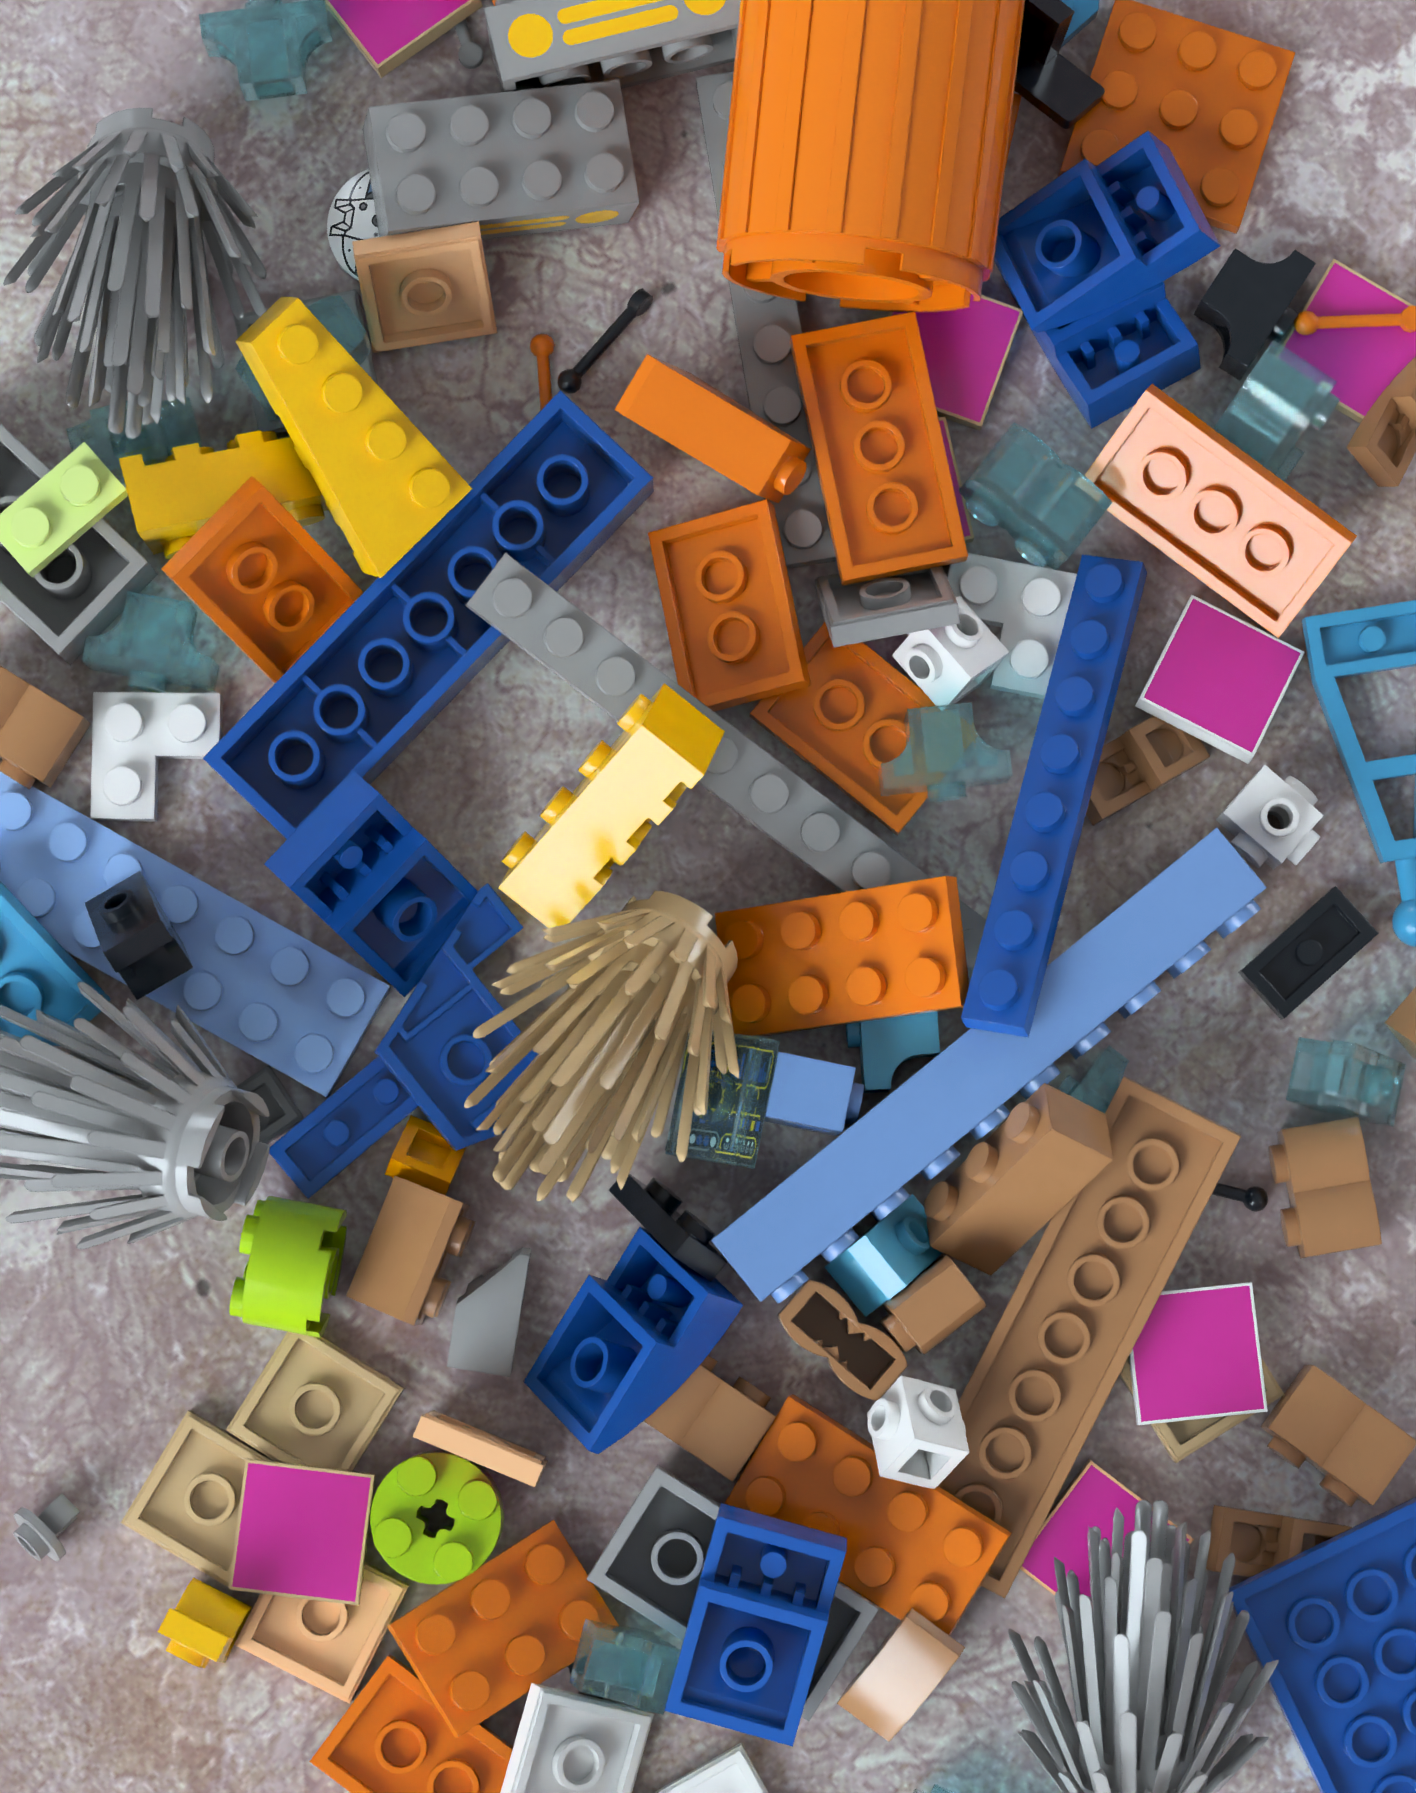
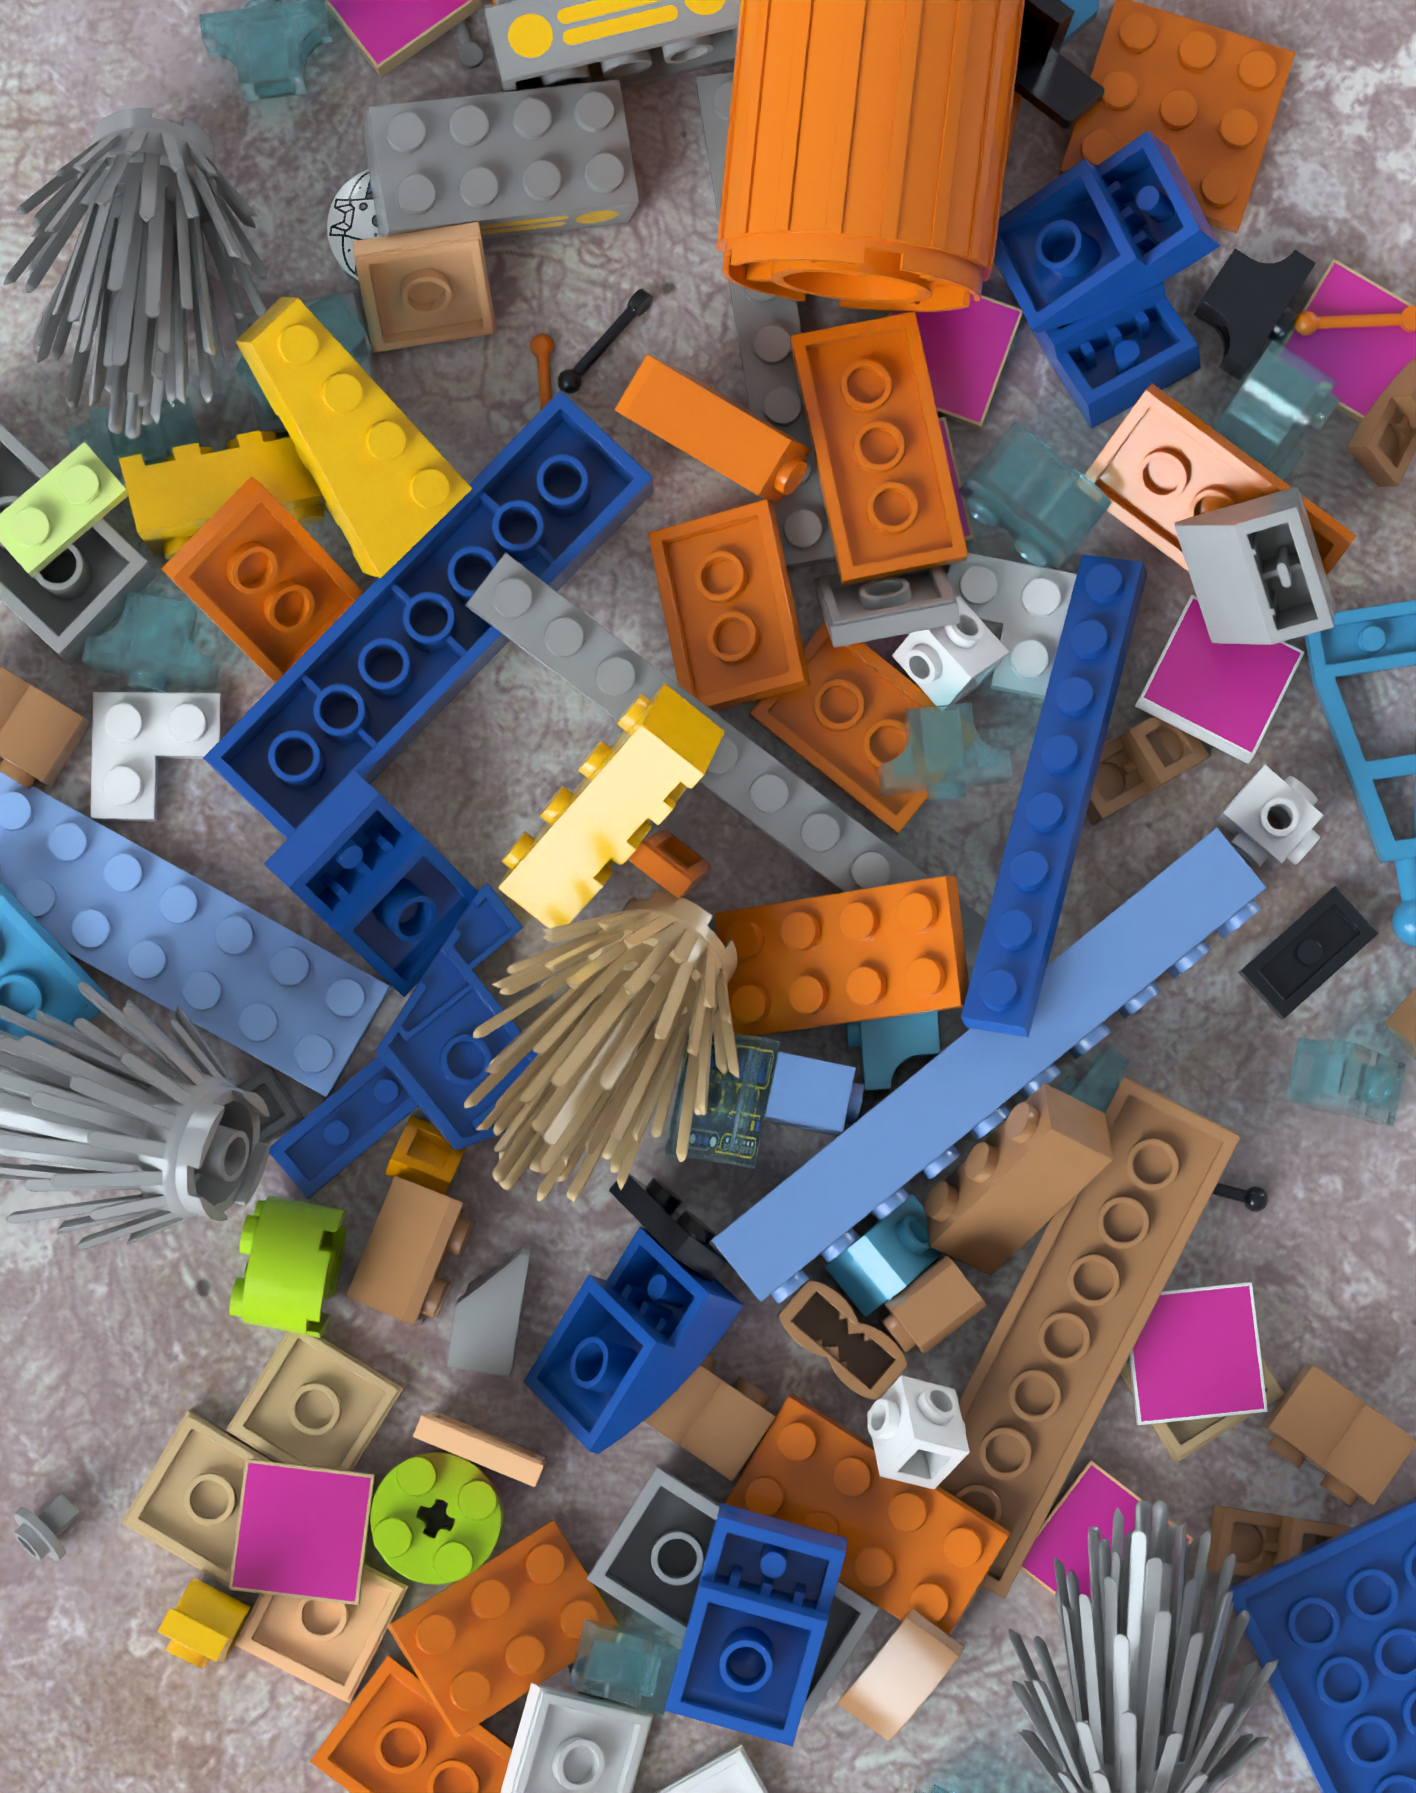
black brick [85,871,193,1000] -> none
medium nougat brick [1268,1117,1382,1259] -> none
none -> orange tile [628,829,712,899]
none -> light grey slope [1174,486,1335,645]

